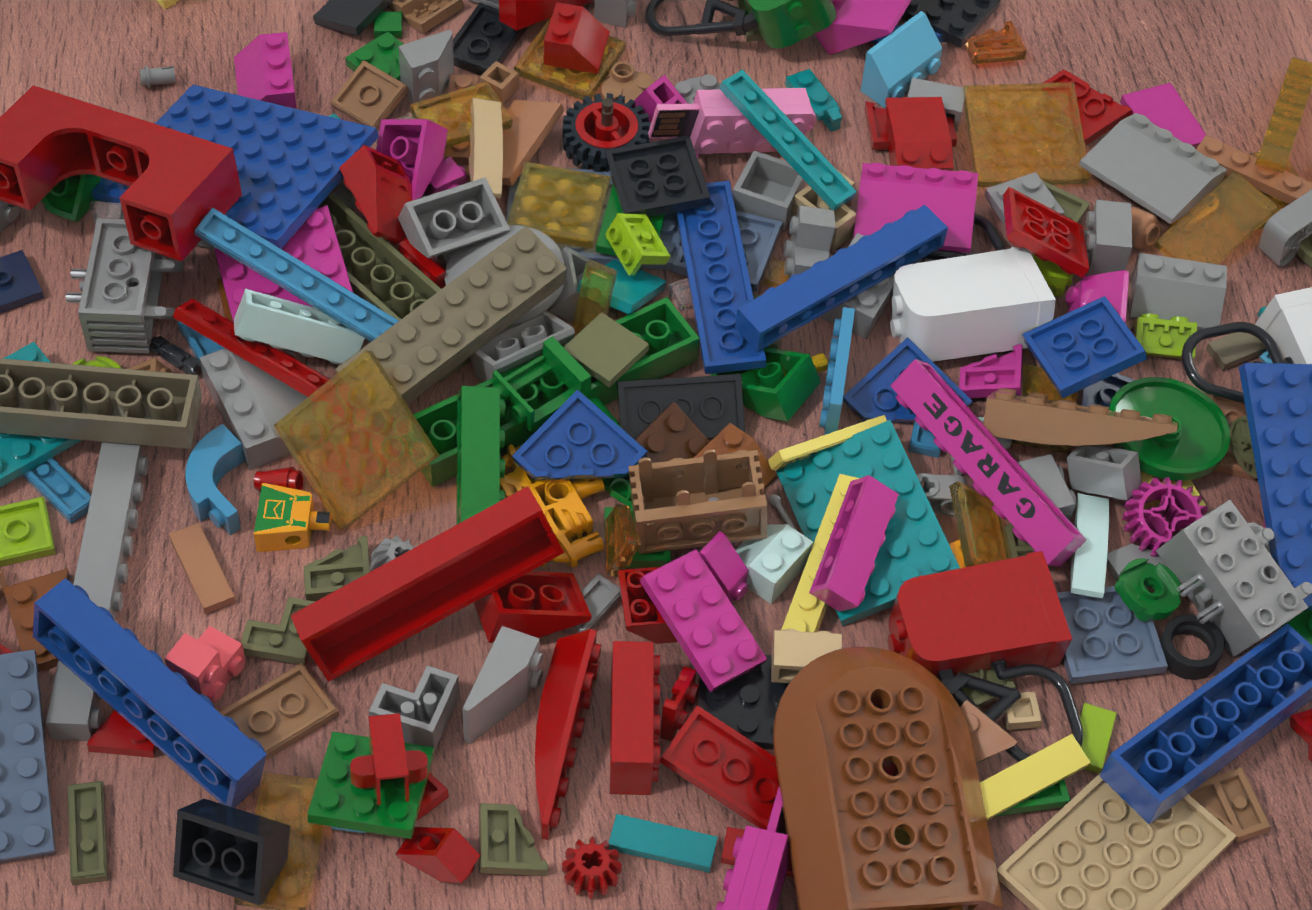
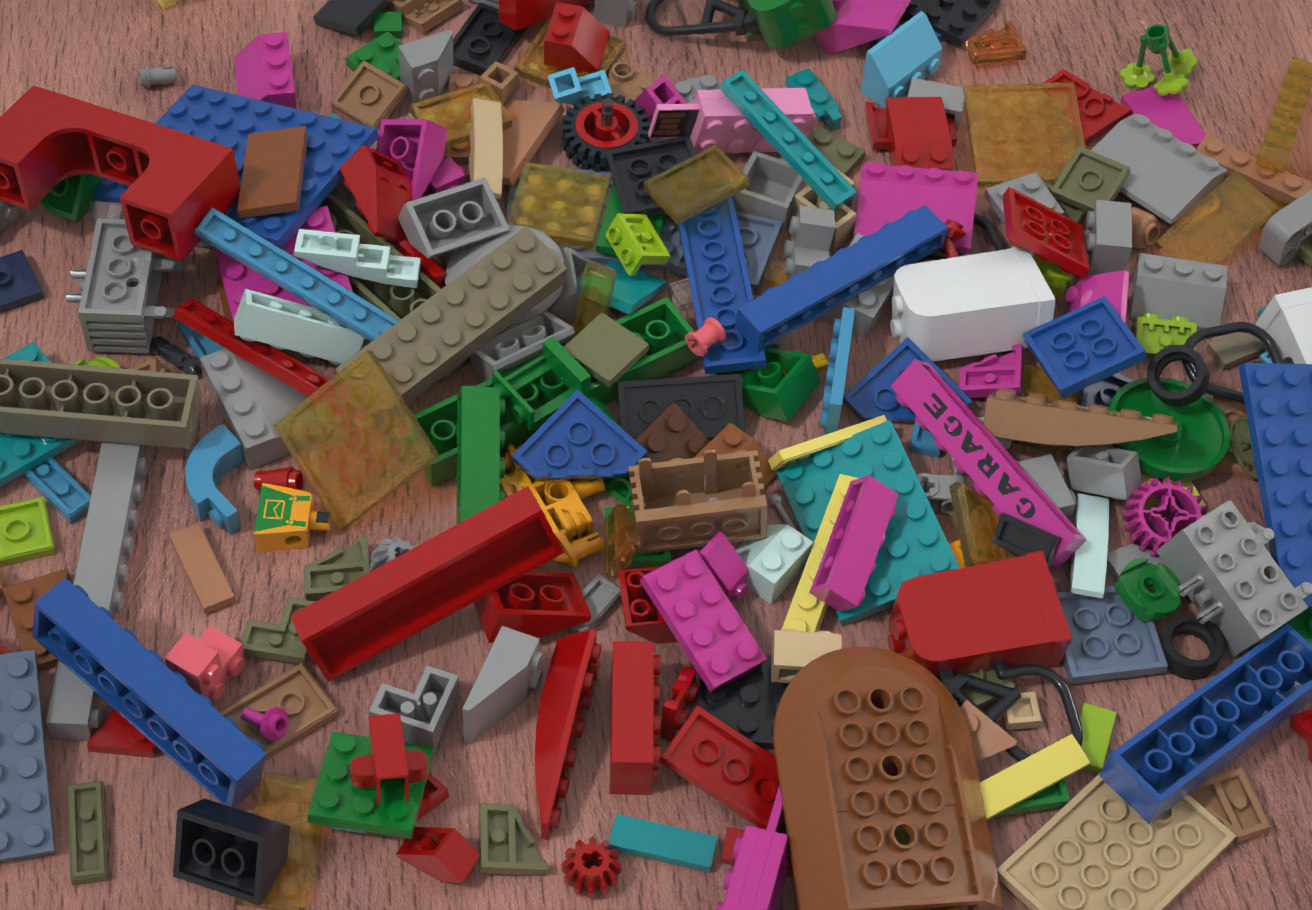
none -> dark orange tile [237,126,308,219]
none -> dark pink plate [240,707,289,742]
none -> light aqua slope [294,229,421,289]
none -> medium azure slope [547,67,612,105]
none -> clear yellow tile [644,145,750,225]
none -> coral bush [685,317,726,357]
none -> olive wing [807,126,865,177]
none -> red plate [943,219,966,258]
none -> black tile [991,513,1062,568]
none -> olive plate [1051,146,1130,212]
none -> lime plant [1120,24,1198,96]
none -> black tyre [1147,345,1209,407]

